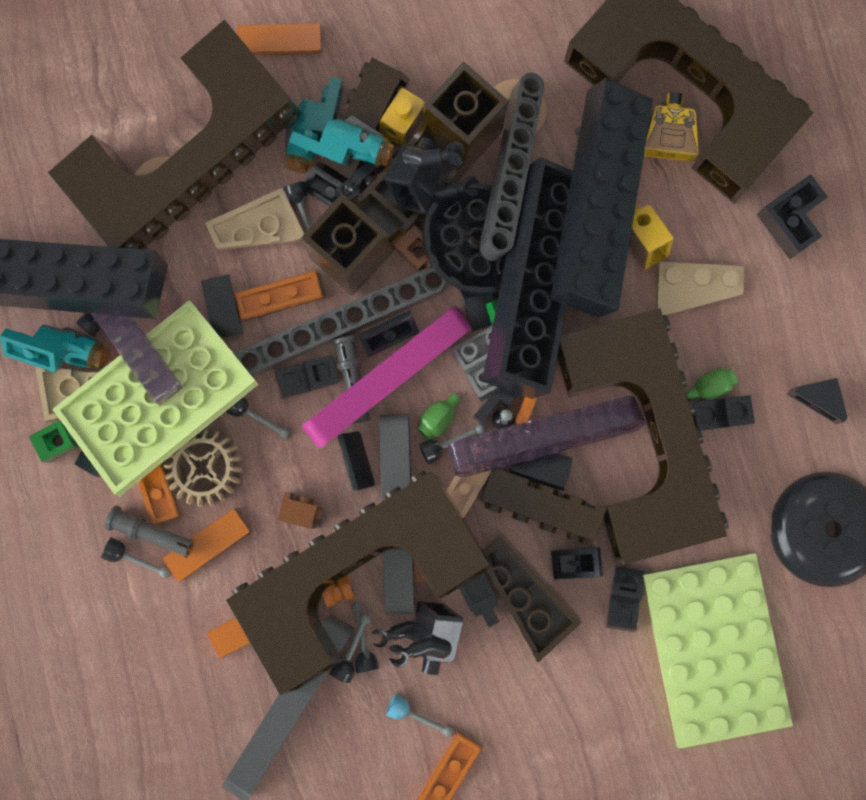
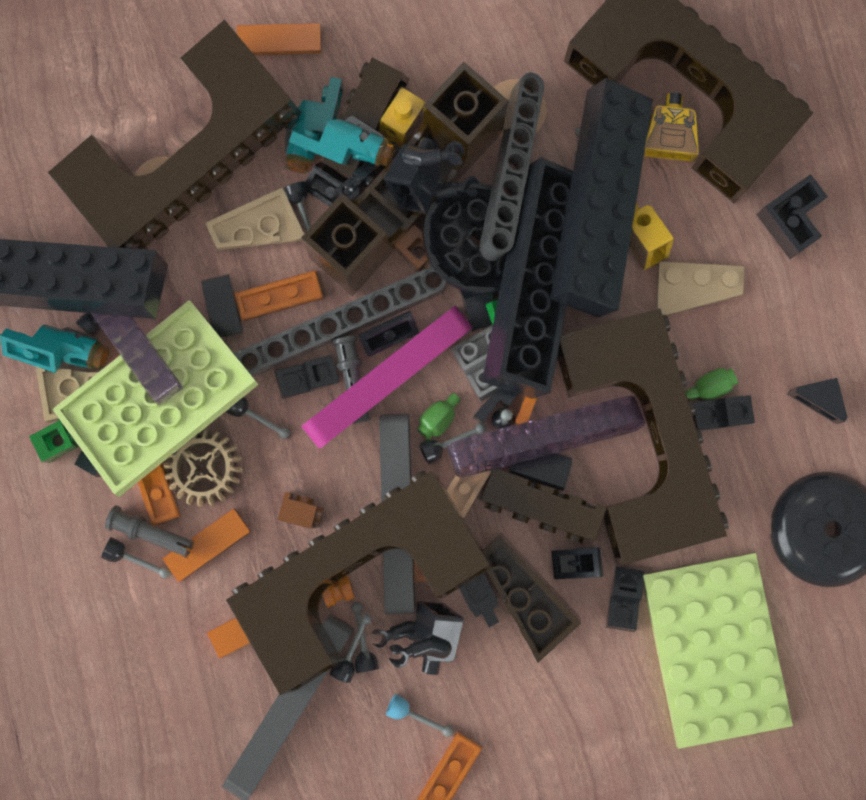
black slope [337,431,375,491] -> none

